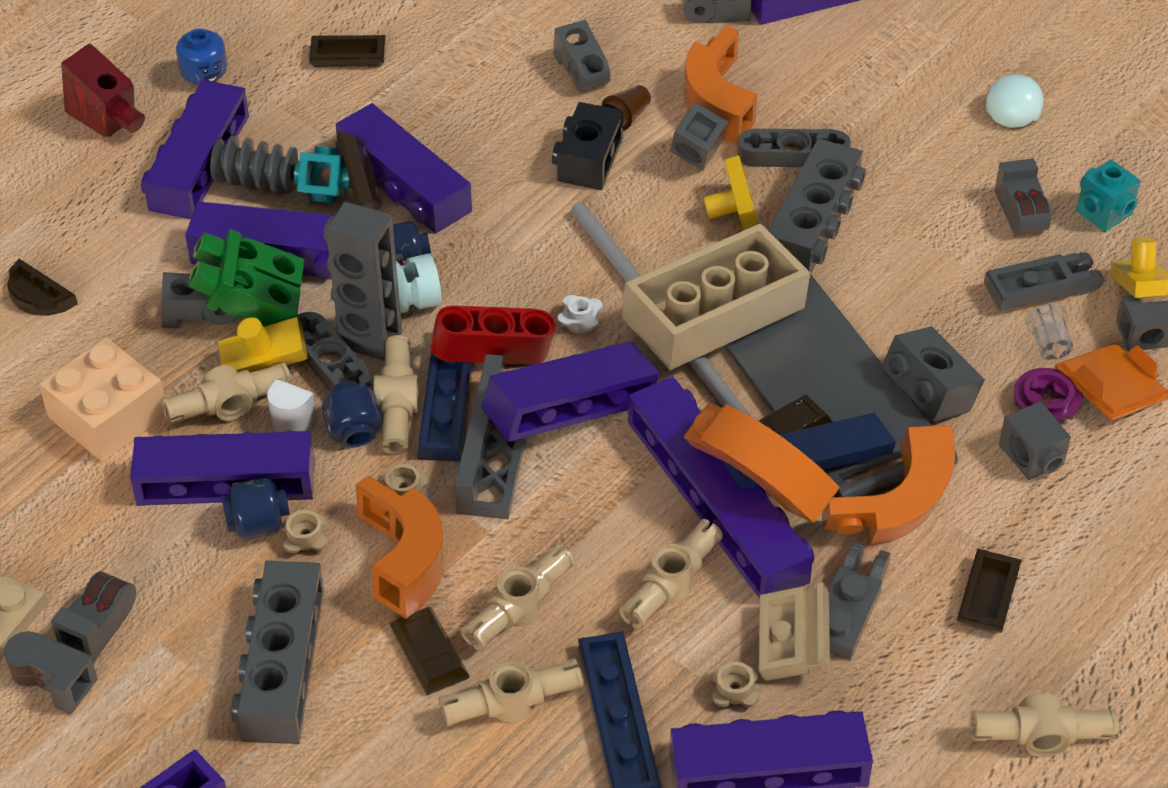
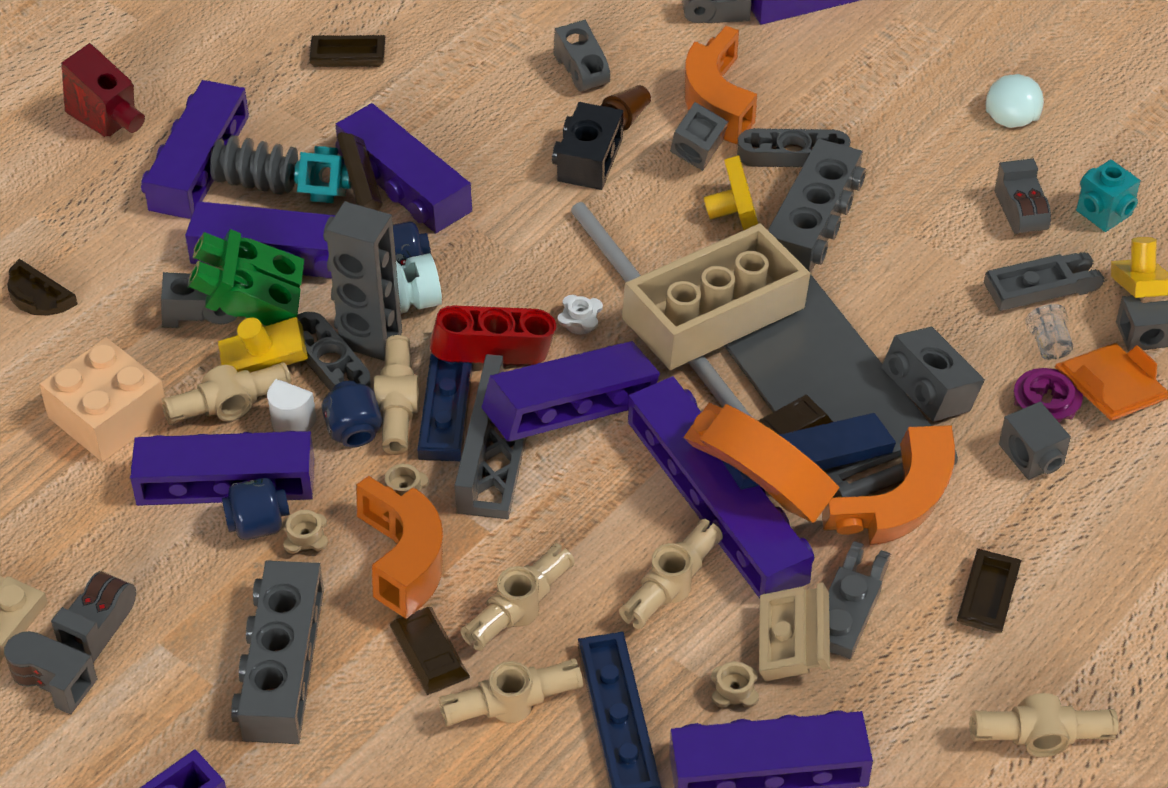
blue head [176,28,228,85] -> none

